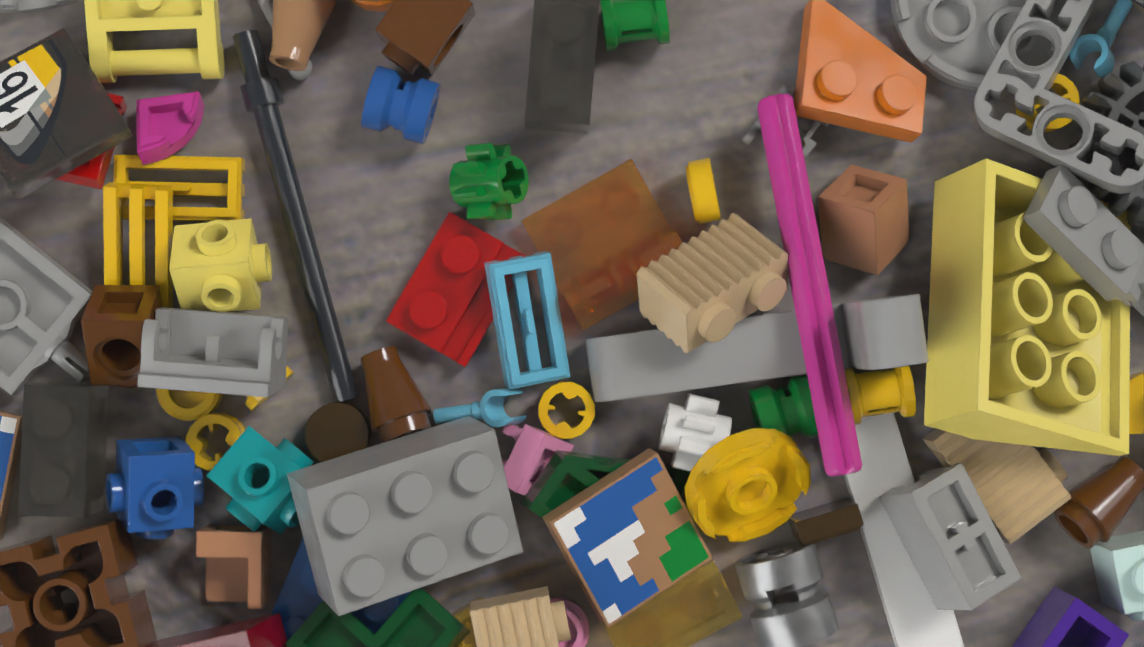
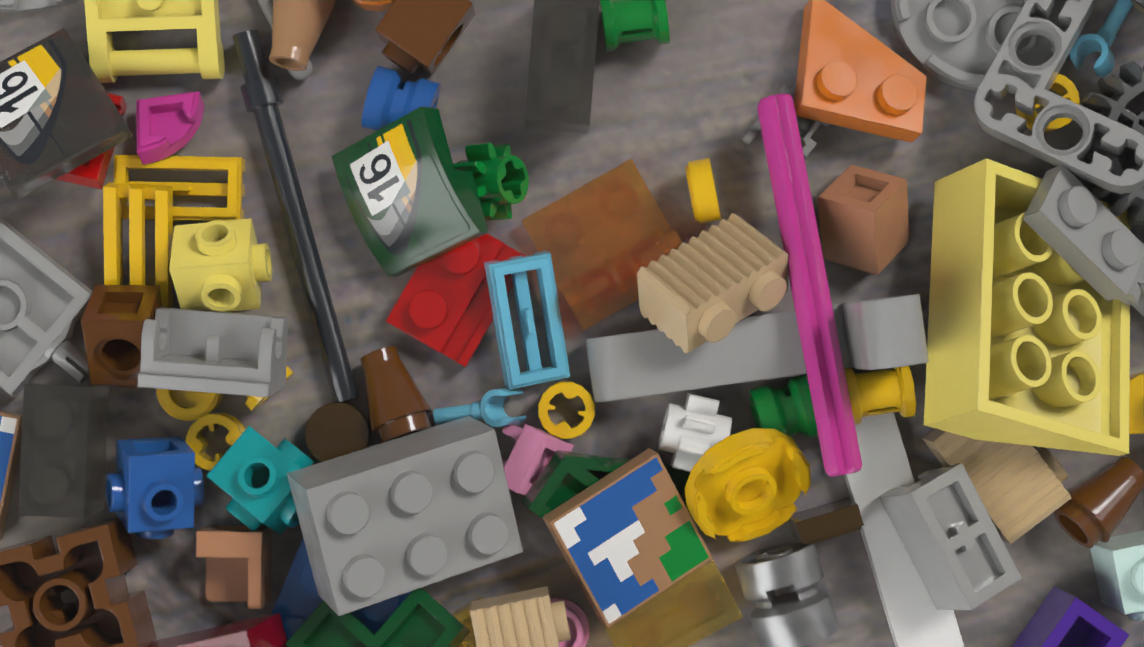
none -> dark green slope [331,107,488,277]

